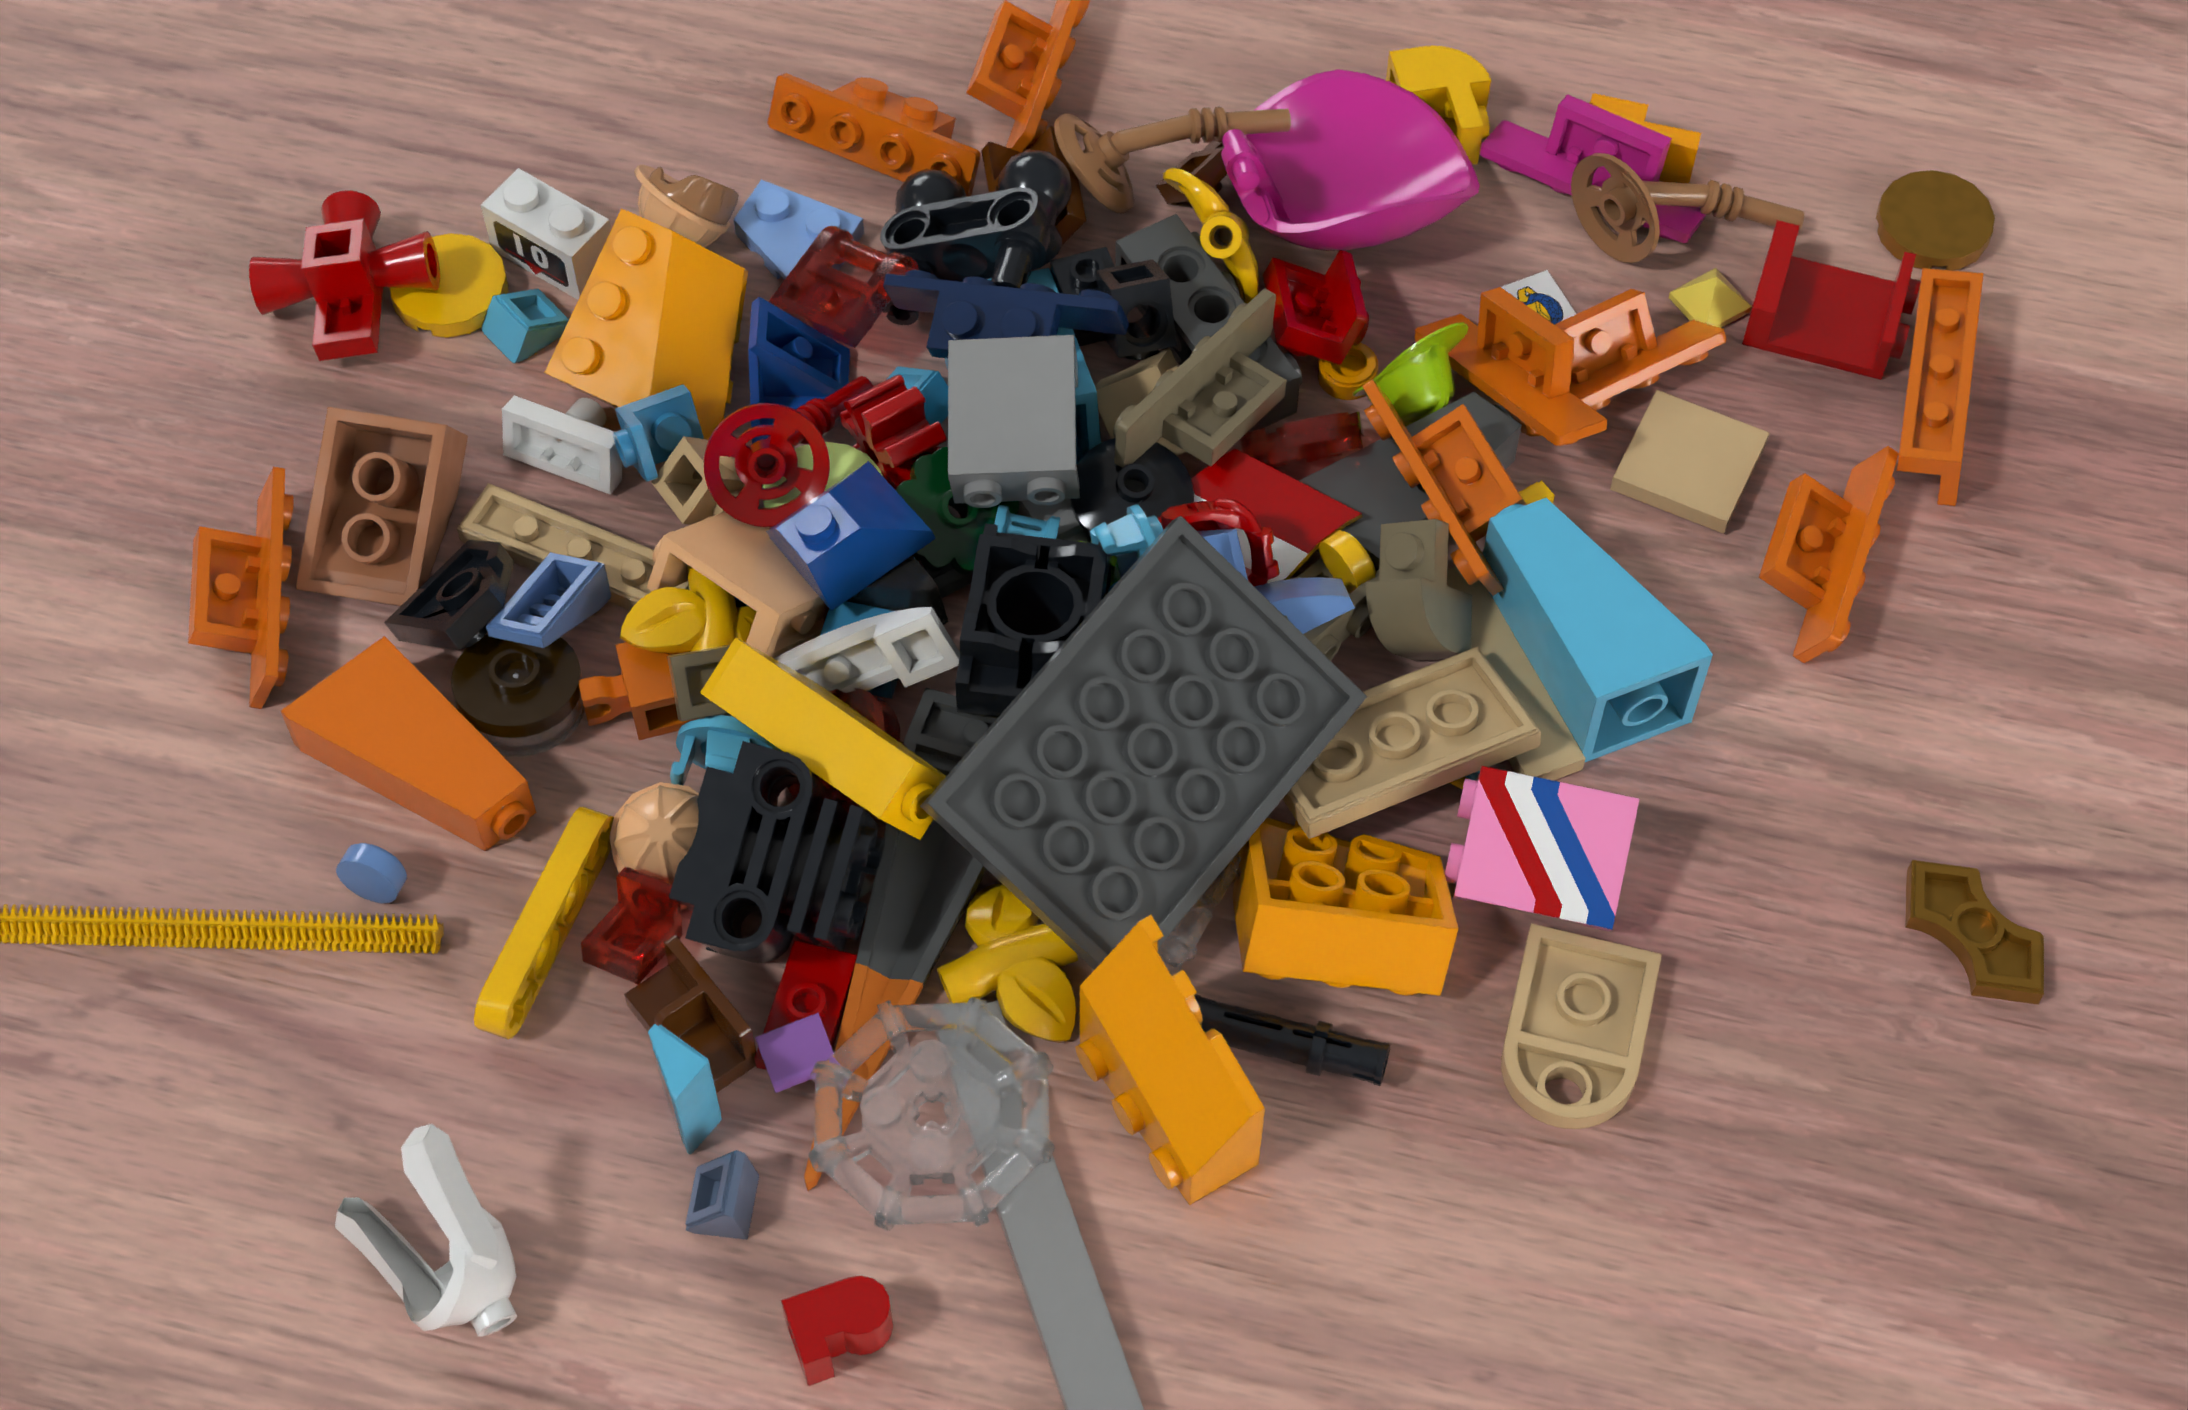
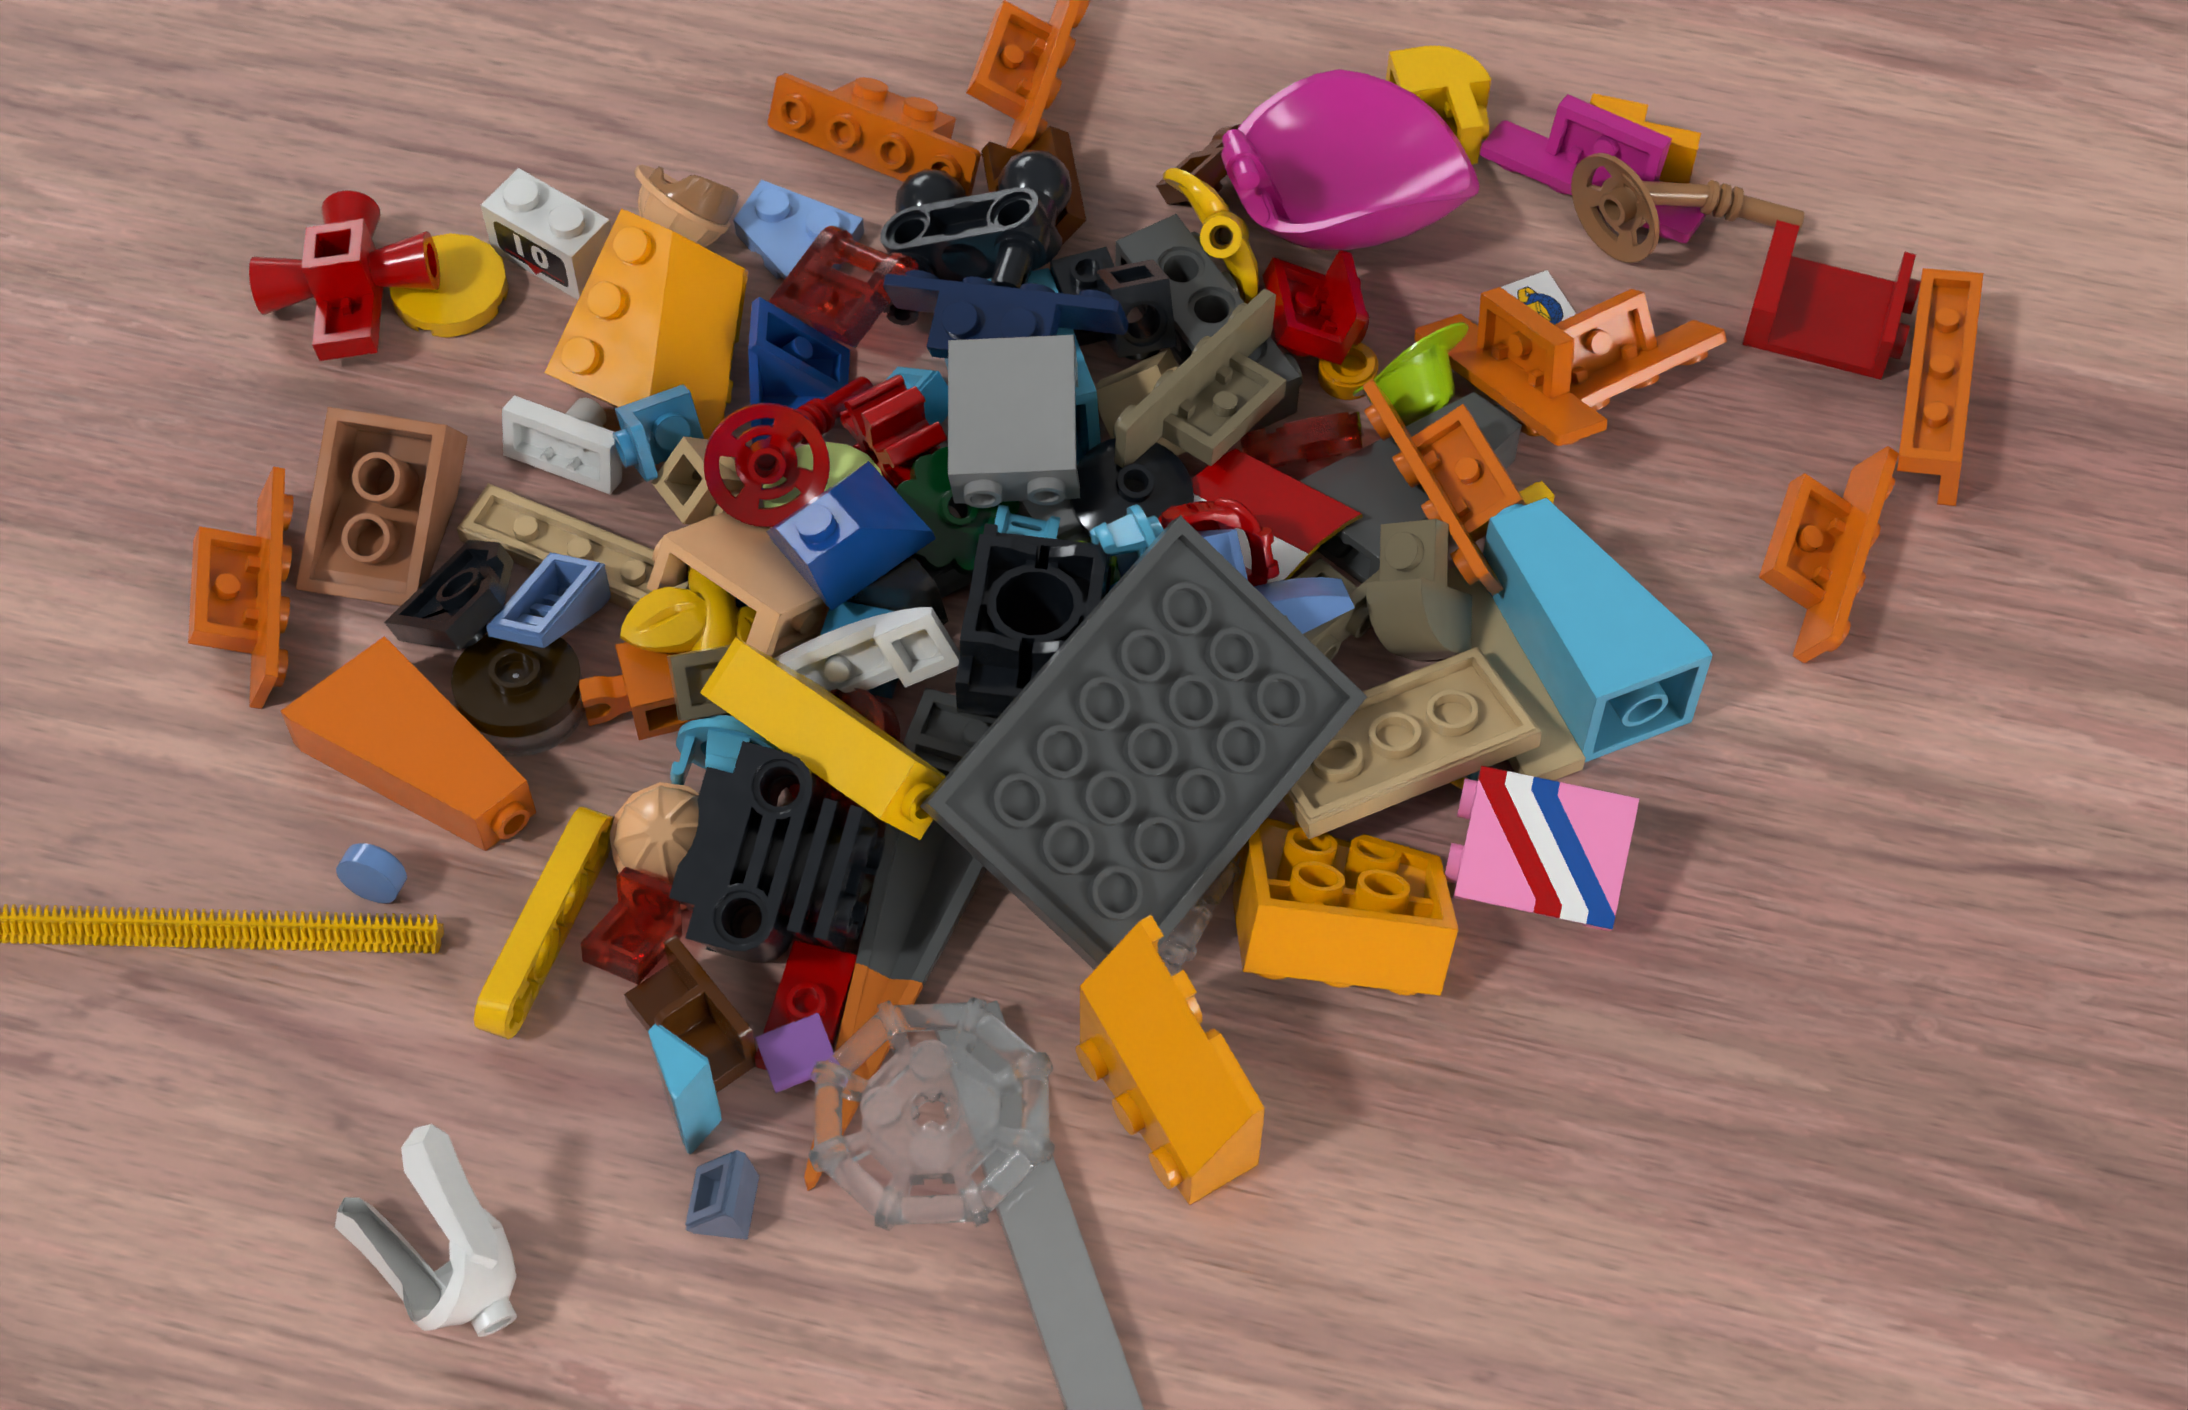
medium azure slope [482,289,569,363] -> none
red leg [781,1276,893,1386] -> none
yellow plant [937,883,1078,1043] -> none
medium nougat dish [1054,107,1291,214] -> none
black pin [1194,994,1391,1086] -> none
yellow tile [1319,530,1376,593] -> none
tan tile [1501,923,1662,1129] -> none
tan tile [1610,390,1770,534] -> none
light yellow slope [1668,268,1752,328] -> none
pearl gold tile [1876,170,1995,271] -> none
pearl gold tile [1905,860,2044,1005] -> none

